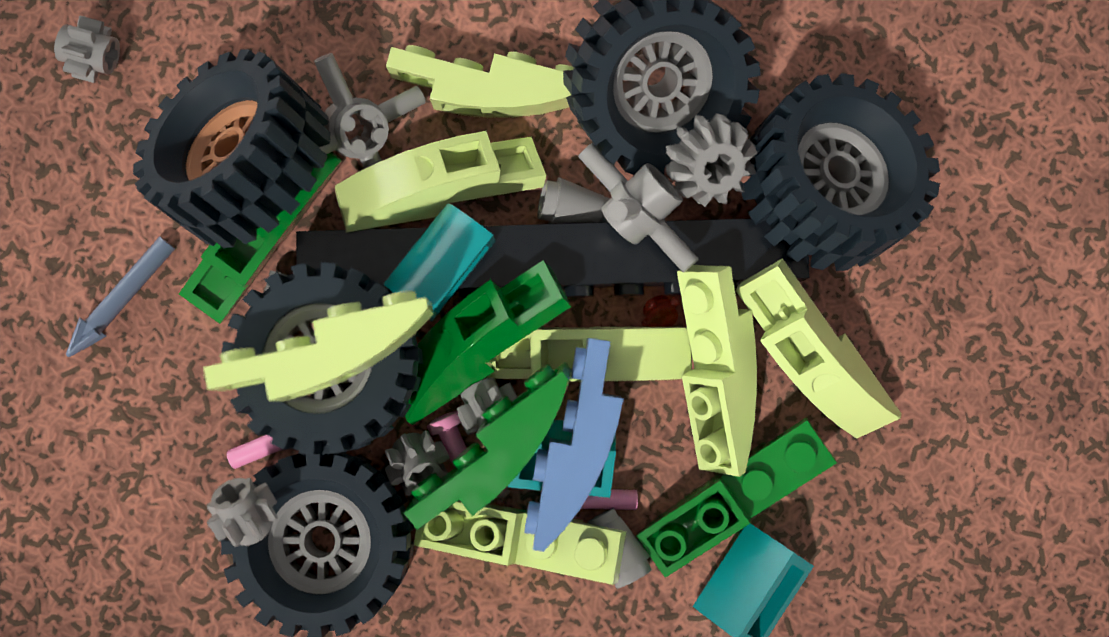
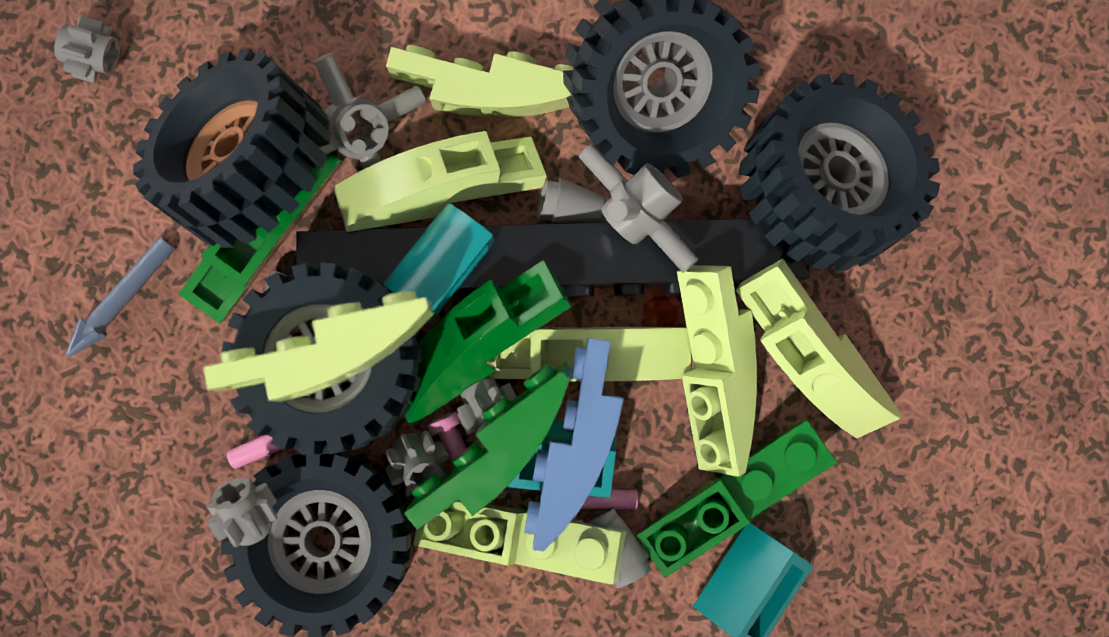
light grey gear [665,113,757,207] -> none

